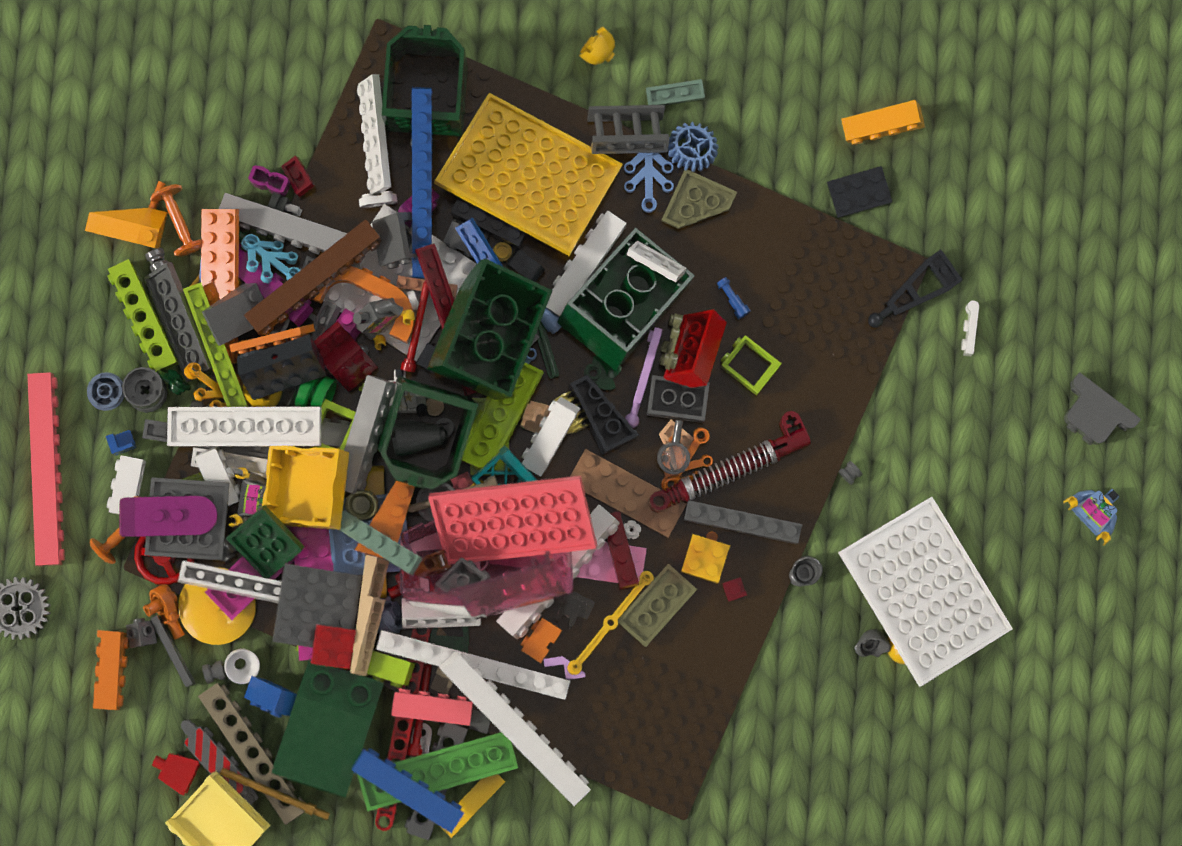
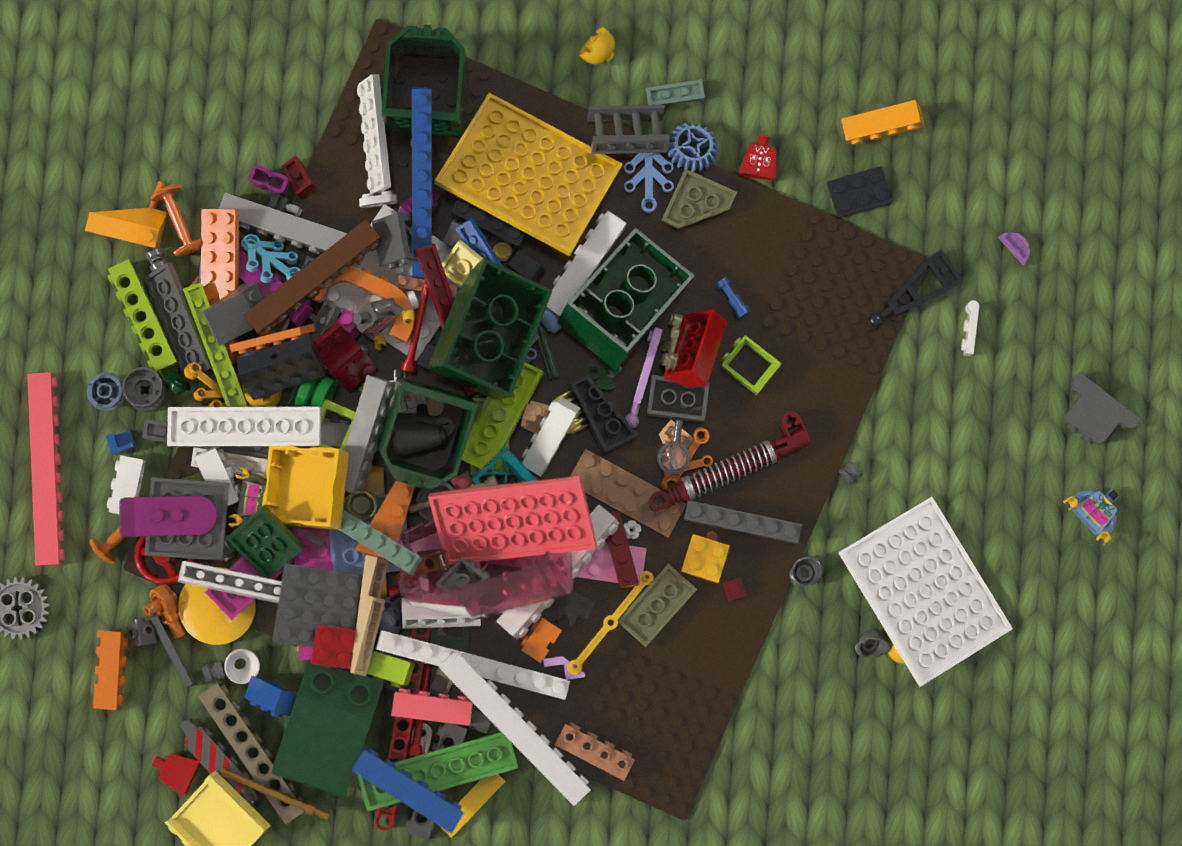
white plate [627,241,686,282] -> none
none -> clear smoke tile [304,531,327,549]
none -> light yellow plate [442,239,484,288]
none -> nougat brick [555,723,635,781]
none -> torso [739,135,776,182]
none -> medium lavender plate [998,232,1030,265]

